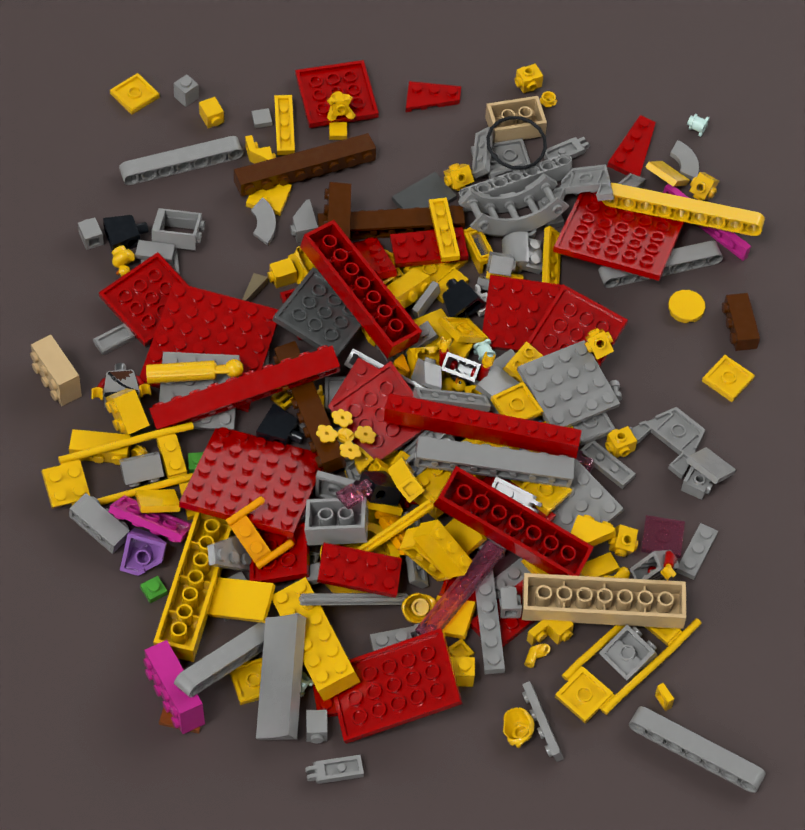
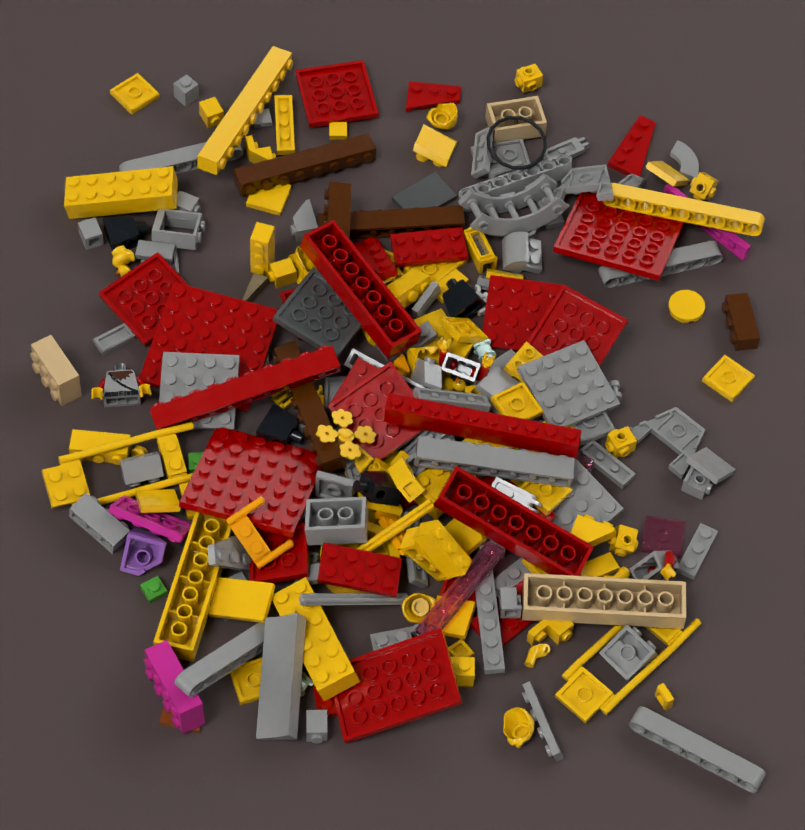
yellow brick [105,388,150,435] -> none
yellow piece [146,359,243,384] -> none
light grey tile [251,197,276,246] -> none
light grey hinge [305,755,364,784] -> none
yellow rock [327,91,356,121] -> none
clear pink plate [336,479,373,509] -> none
yellow plate [428,197,460,262] -> none
yellow brick [443,163,474,191] -> none
light grey brick [487,252,516,276] -> none
yellow plate [540,91,557,108] -> none
yellow plate [542,226,561,284] -> none
yellow brick [584,328,614,359] -> none
light aqua brick [687,114,710,137] -> none
none -> yellow brick [64,166,178,219]
none -> light grey brick [172,190,201,213]
none -> yellow brick [197,46,293,175]
none -> yellow brick [250,222,275,276]
none -> yellow slope [413,124,458,168]
none -> yellow hair [426,103,458,130]

